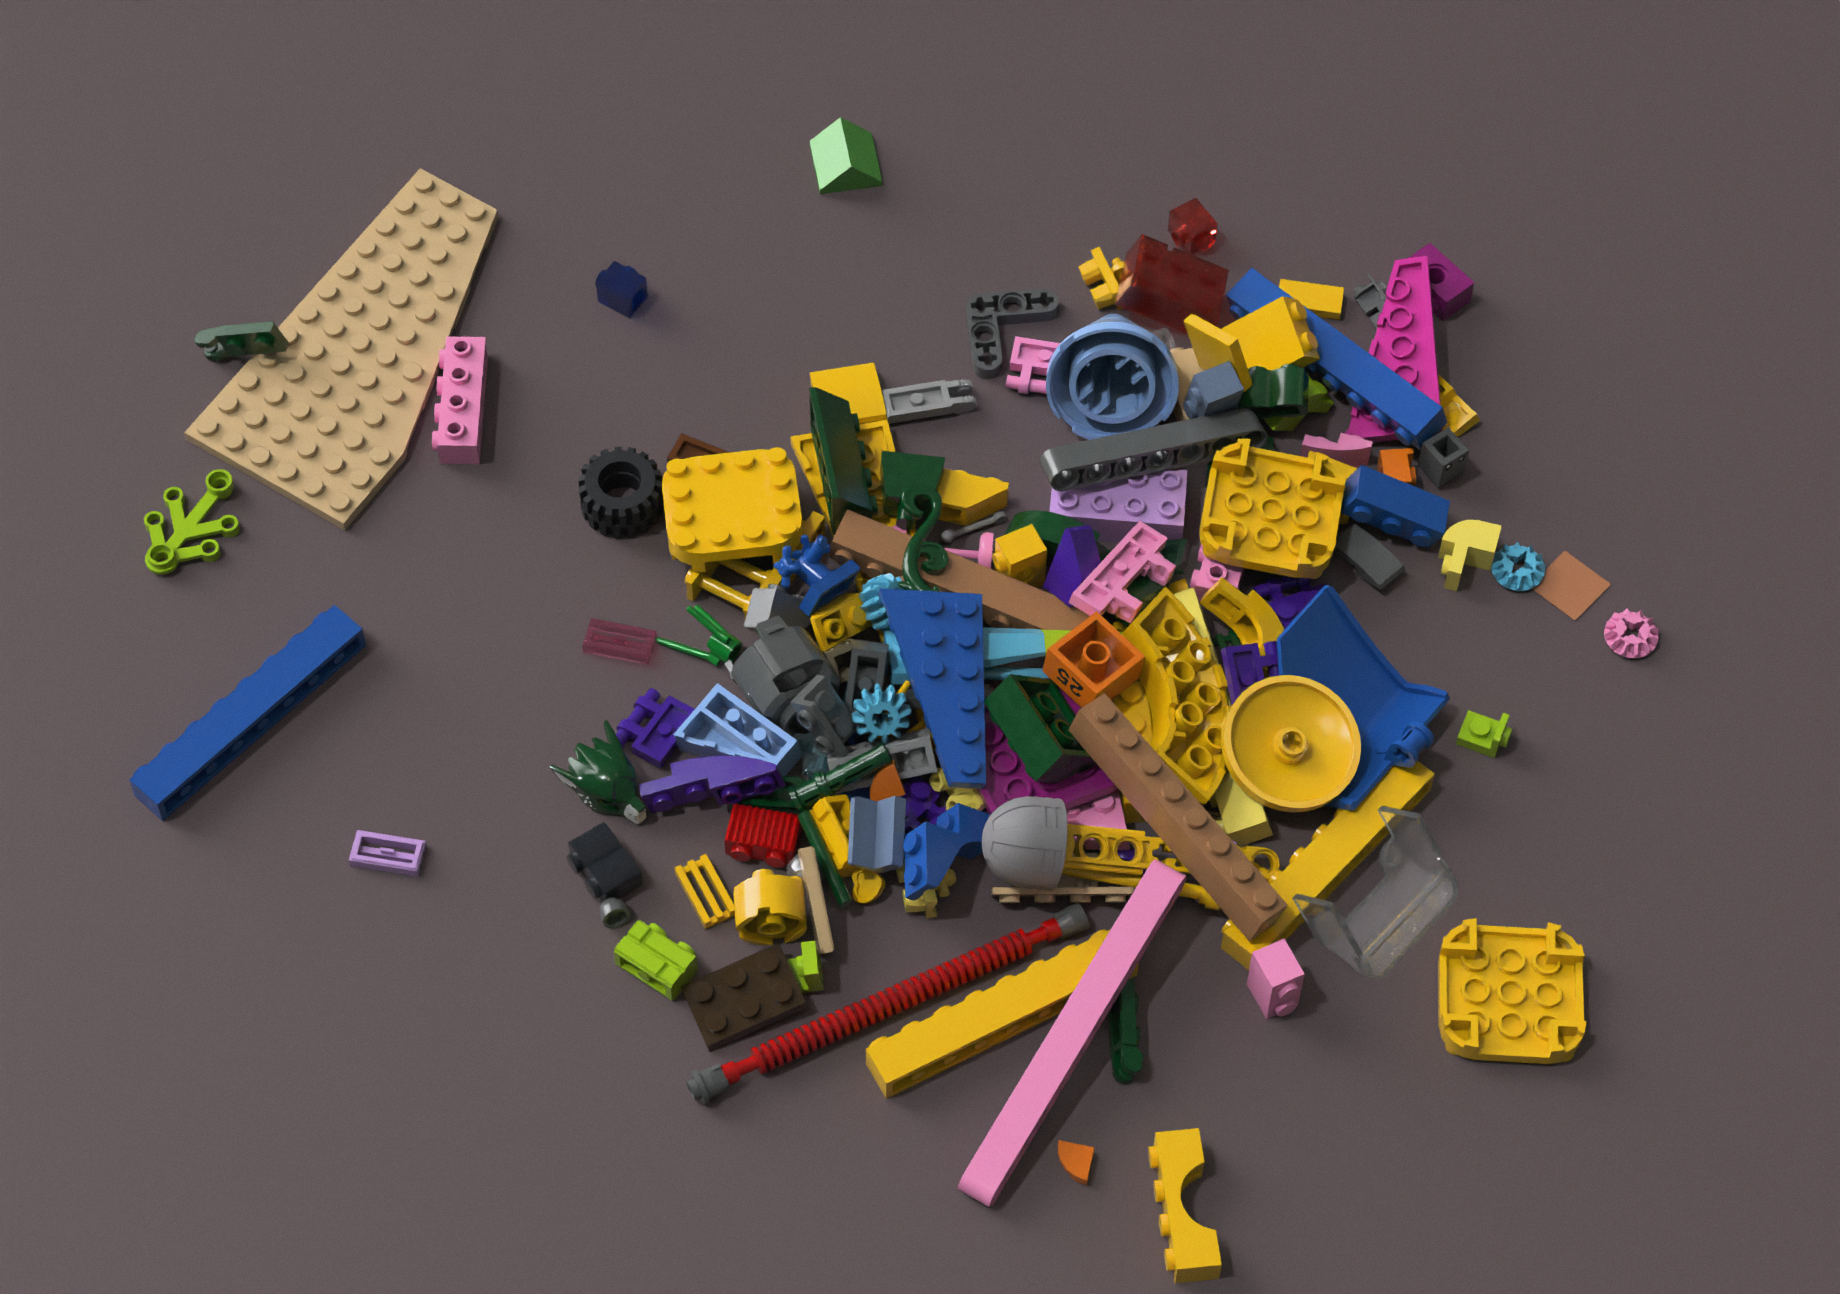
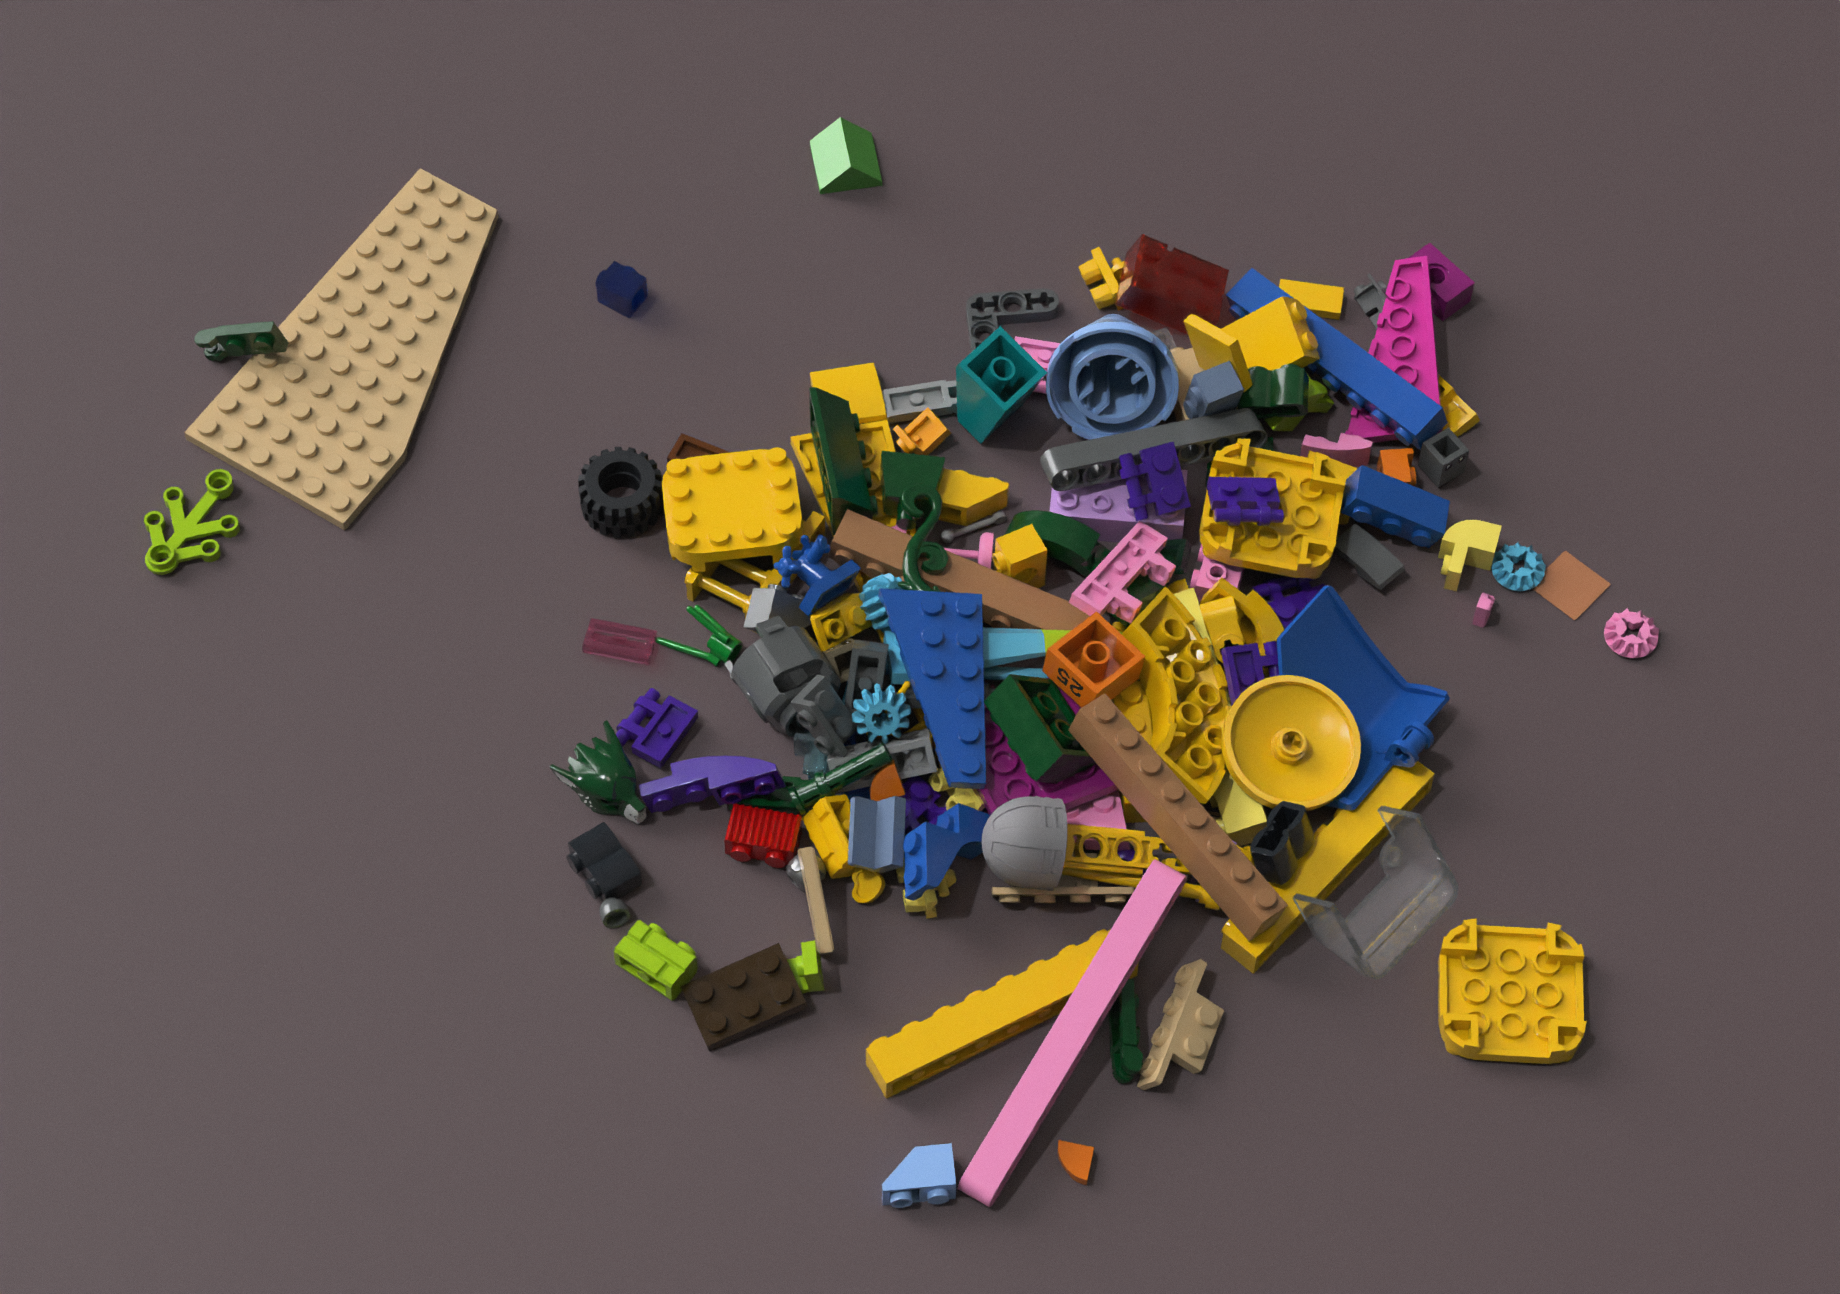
blue brick [129,605,366,821] -> none
lavender tile [349,830,427,877] -> none
bright pink brick [432,336,488,464] -> none
light blue wedge [673,683,802,776] -> none
yellow tile [674,854,735,929] -> none
red hose [686,903,1089,1104] -> none
yellow brick [733,869,807,946] -> none
dark green bar [797,810,853,908] -> none
dark purple slope [1043,525,1101,608] -> none
yellow arch [1148,1128,1222,1284] -> none
clear red brick [1168,198,1218,256] -> none
bright pink brick [1247,939,1305,1019] -> none
lime bracket [1456,710,1513,758] -> none
none -> light blue slope [882,1143,956,1208]
none -> light orange bracket [893,407,951,455]
none -> teal slope [956,326,1048,444]
none -> dark purple plate [1119,441,1191,521]
none -> tan bracket [1137,959,1224,1090]
none -> yellow piece [1200,595,1245,663]
none -> dark purple plate [1207,477,1284,526]
none -> black brick [1250,801,1314,885]
none -> bright pink tile [1472,592,1495,628]

